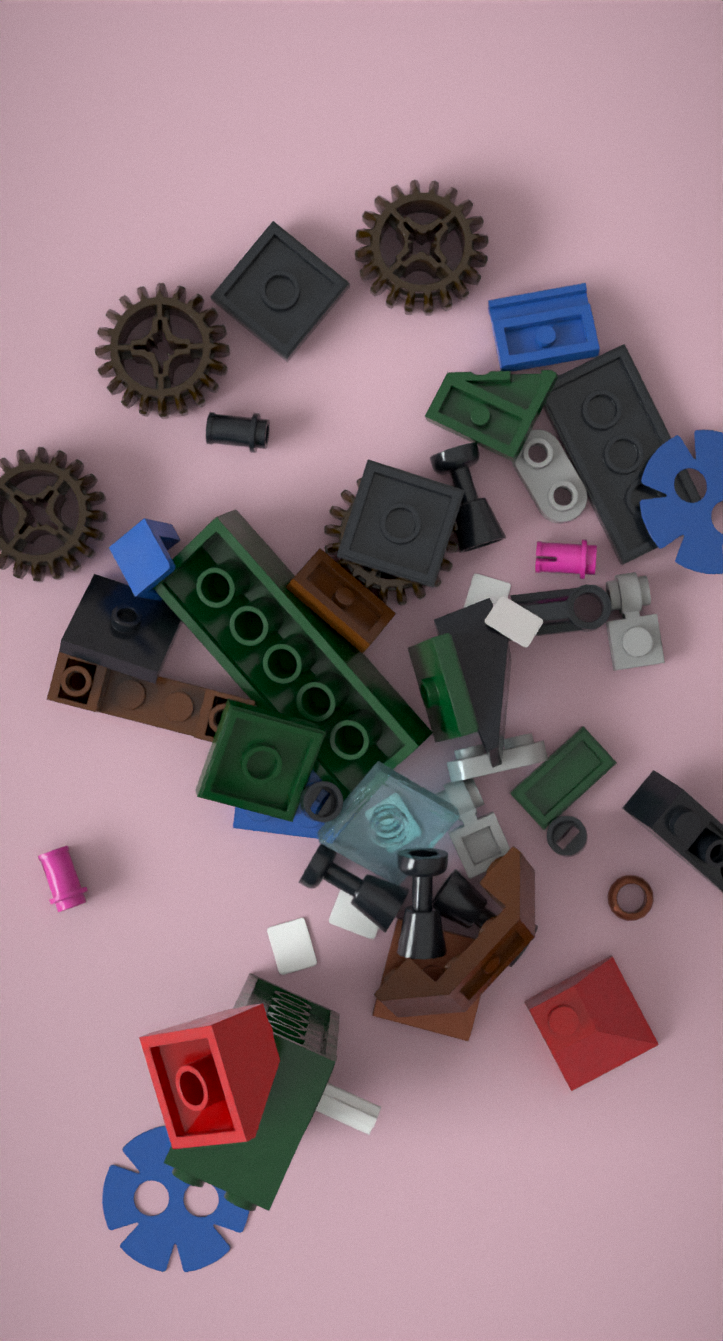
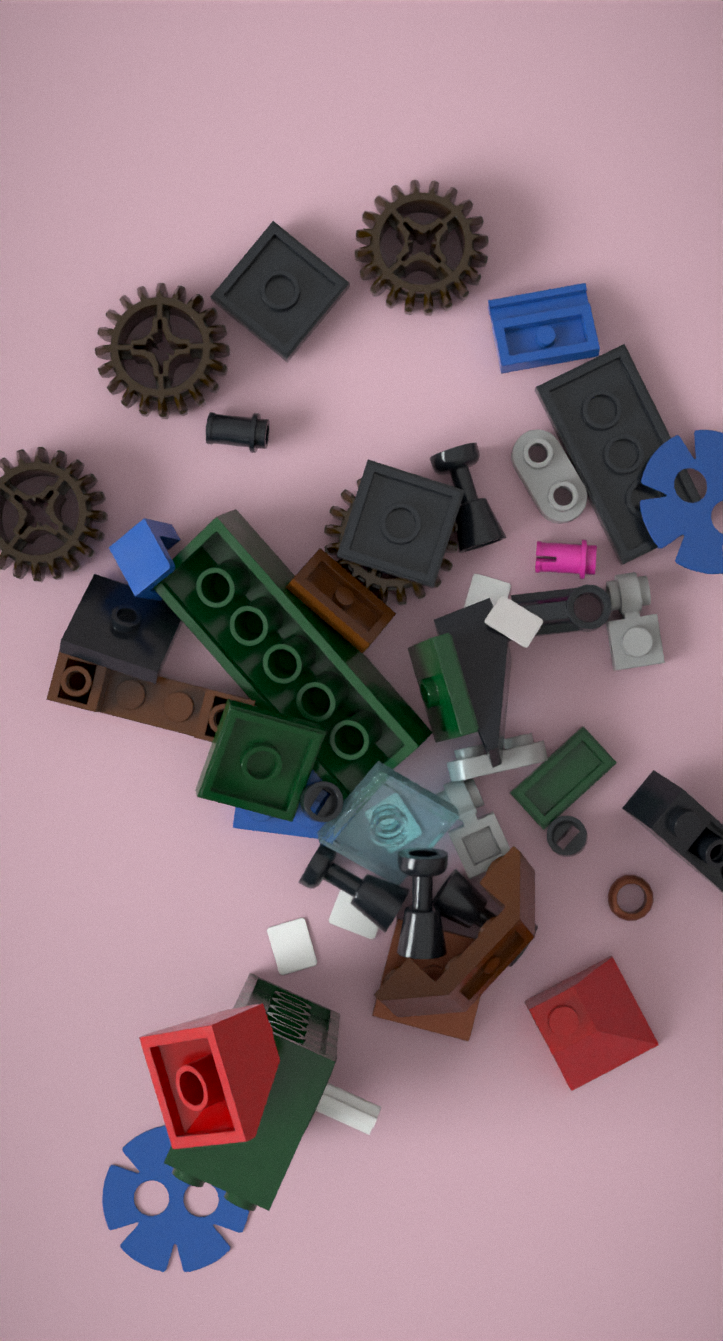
dark pink pin [38,846,88,913] -> none
dark green wing [425,370,558,463] -> none

